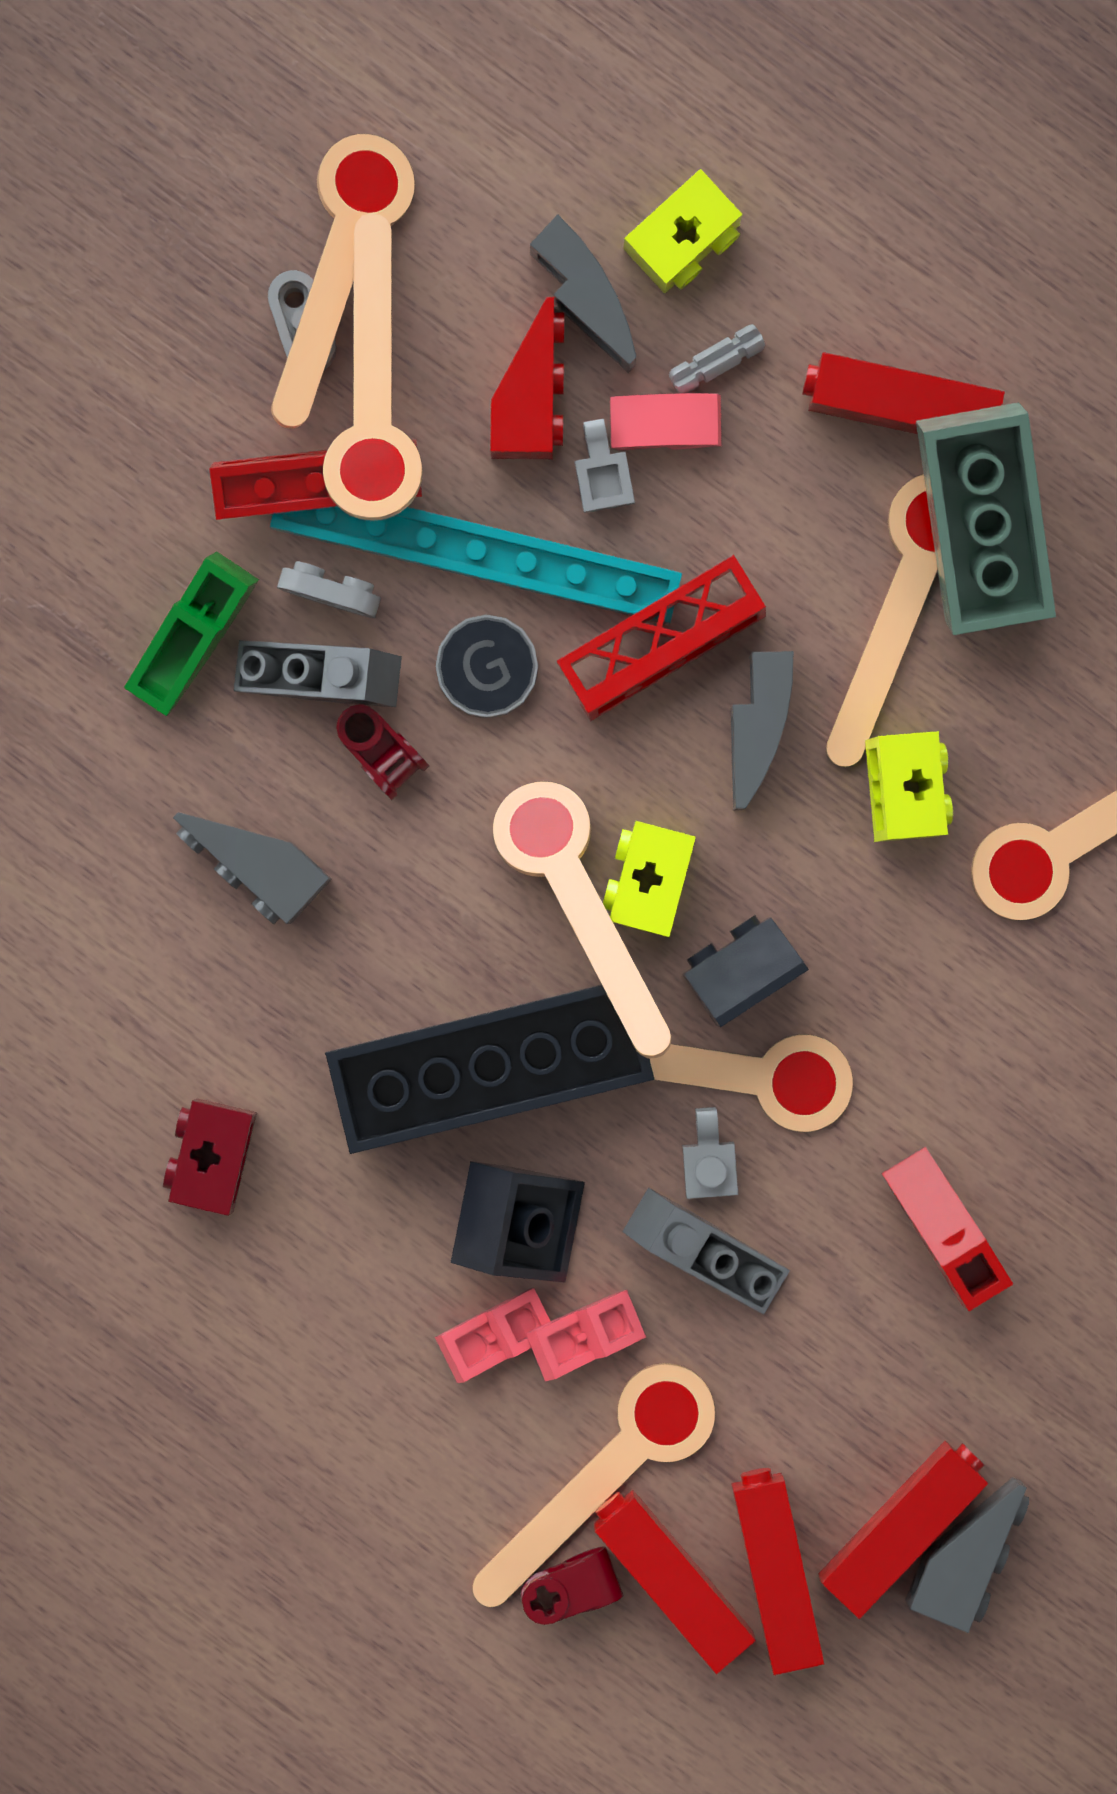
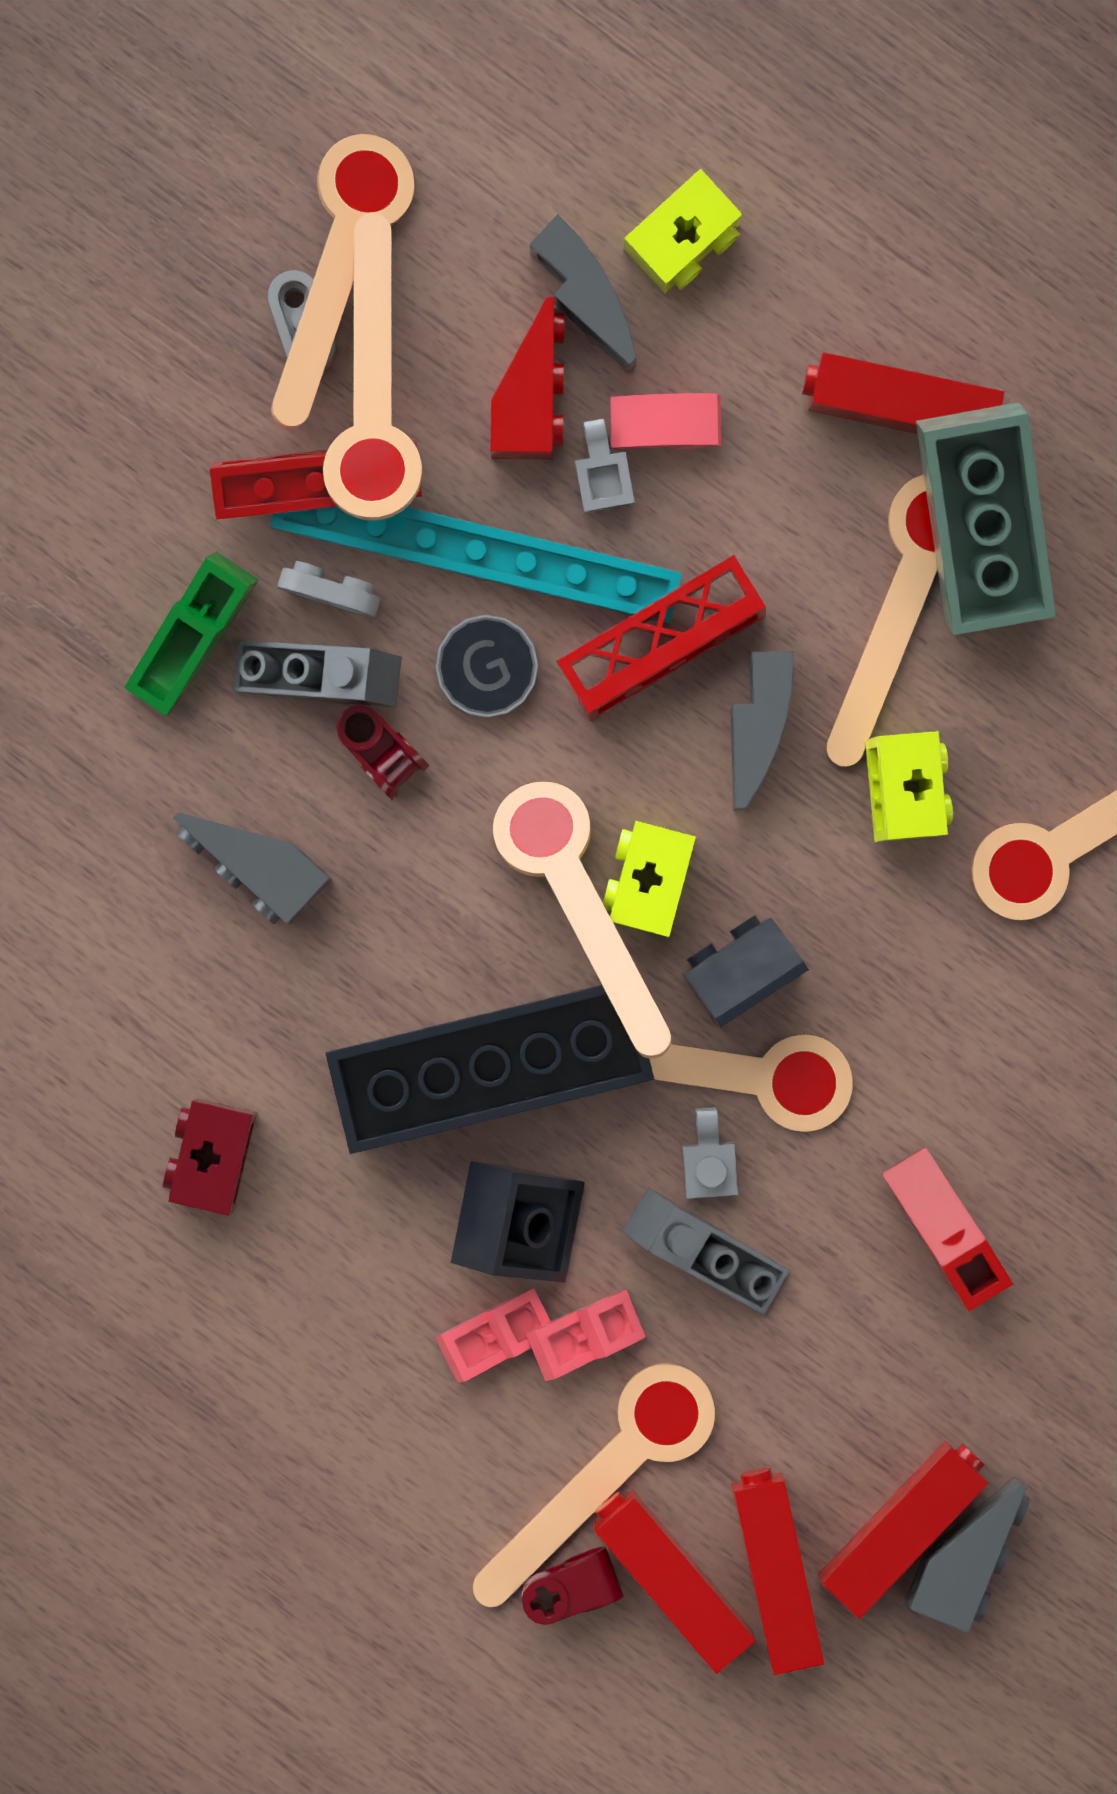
light grey axle [669,324,765,394] -> none

